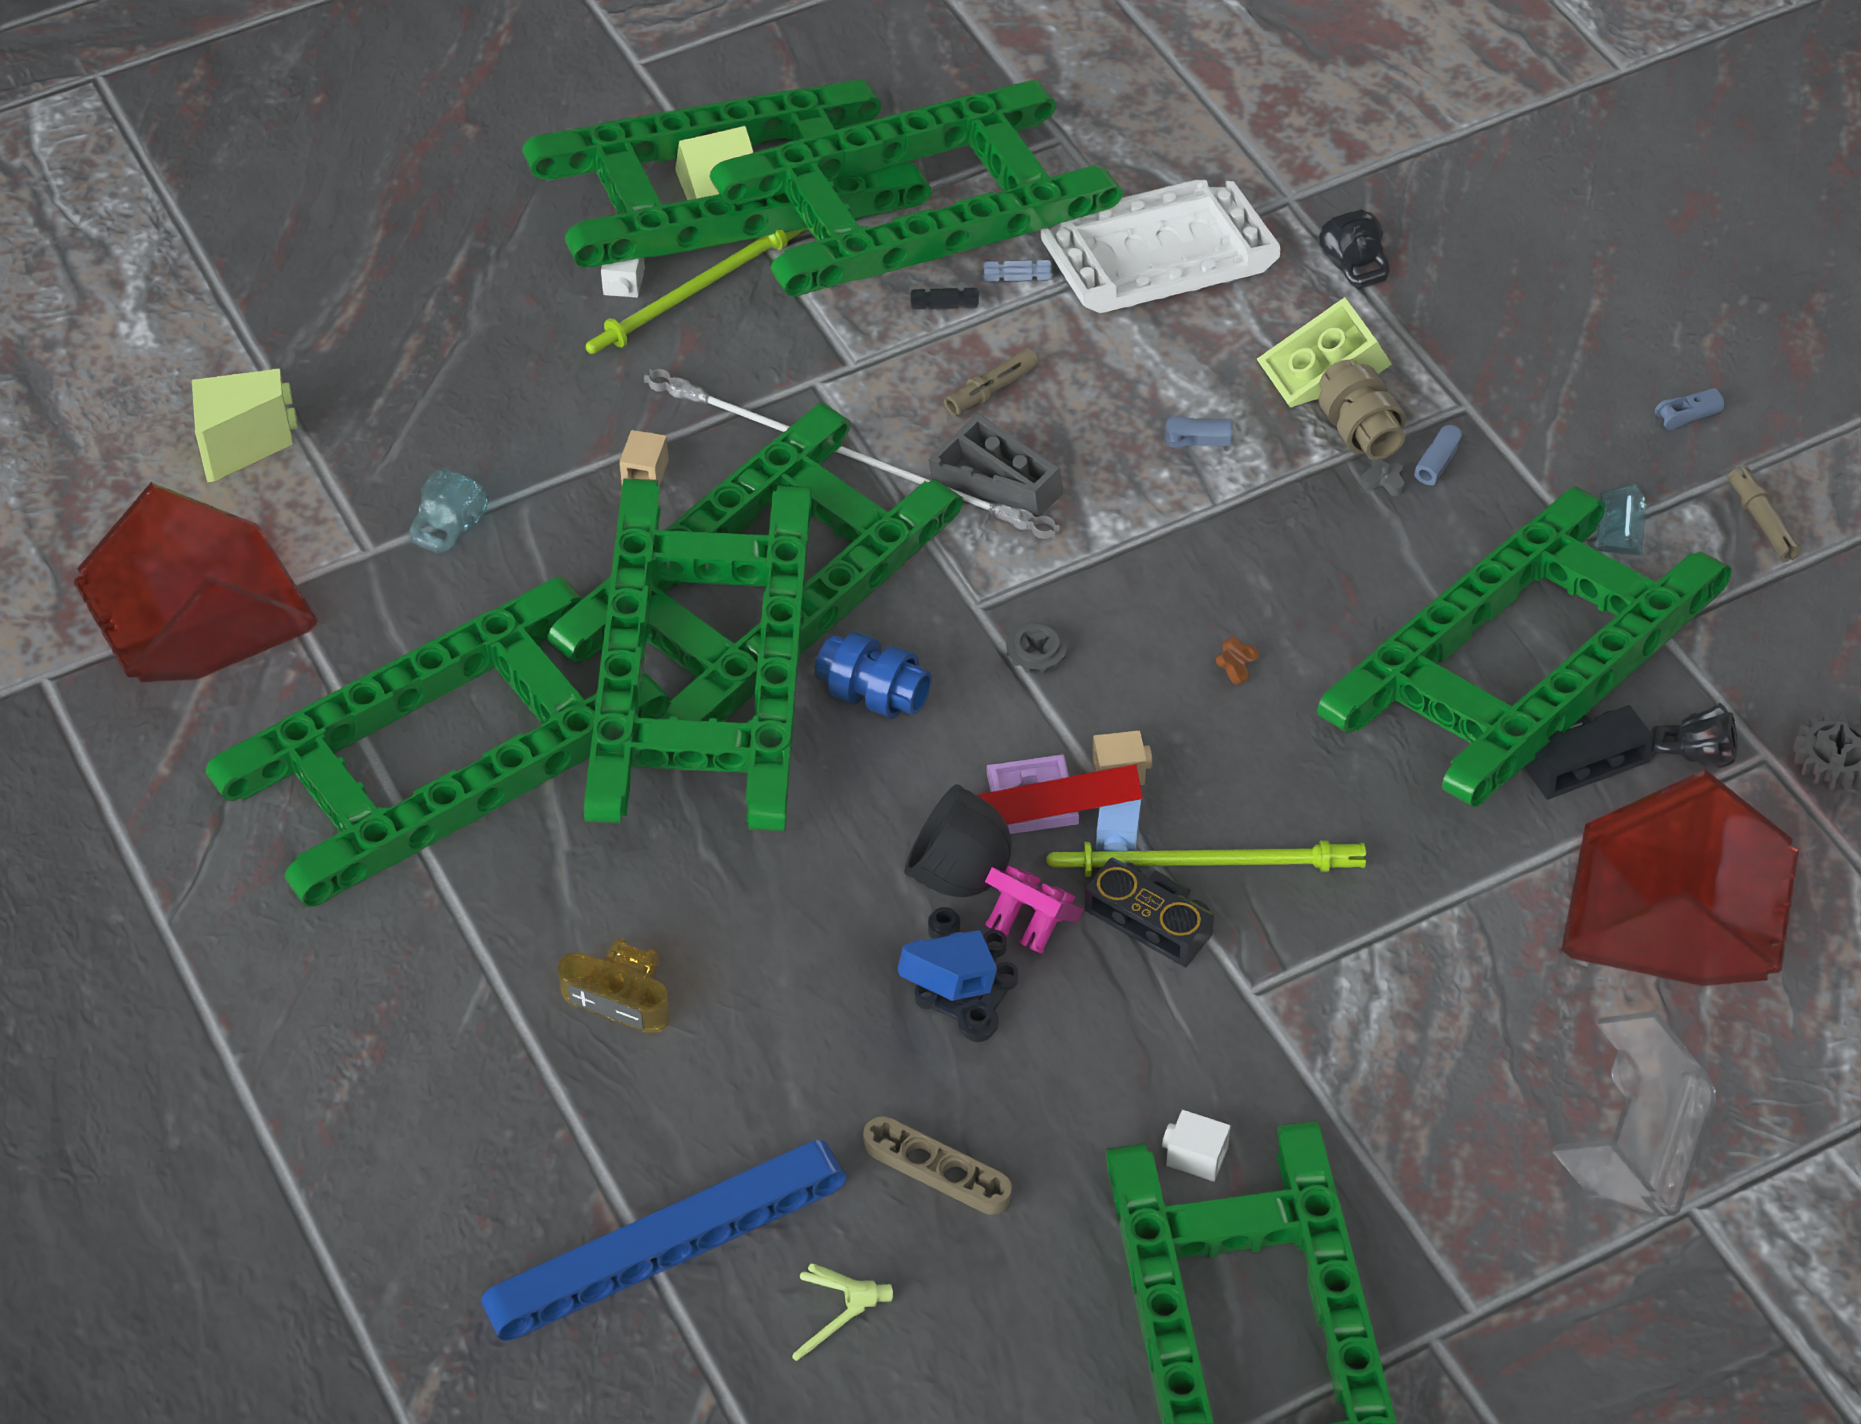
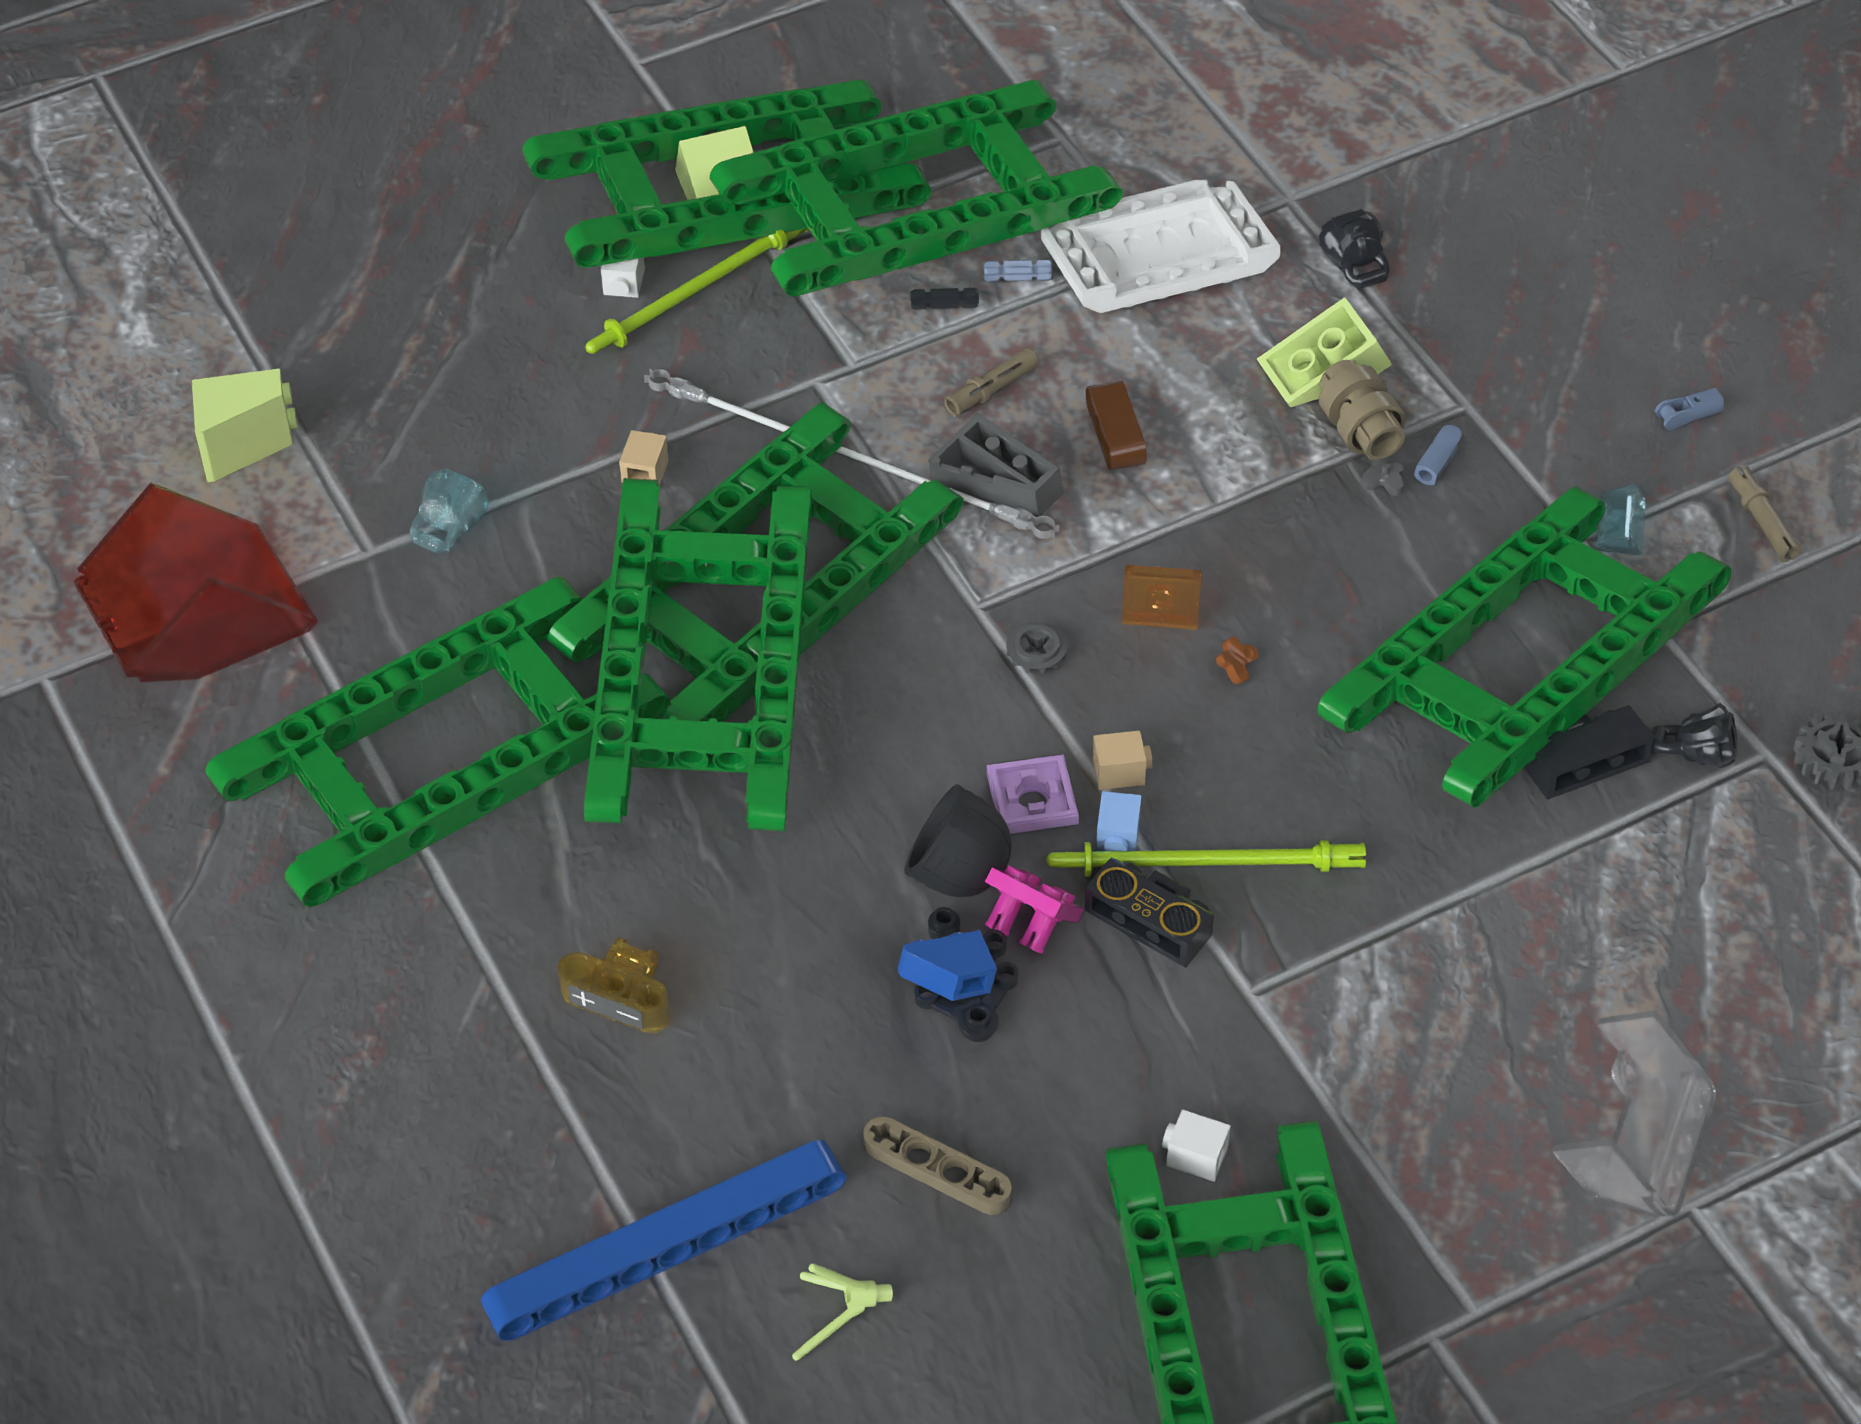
blue piece [815,631,932,719] -> none
red sticker [976,764,1143,825] -> none
sand blue bar [1165,416,1231,447] -> none
clear red windscreen [1561,769,1799,986] -> none
none -> reddish brown beam [1085,381,1147,470]
none -> clear orange tile [1122,565,1202,630]

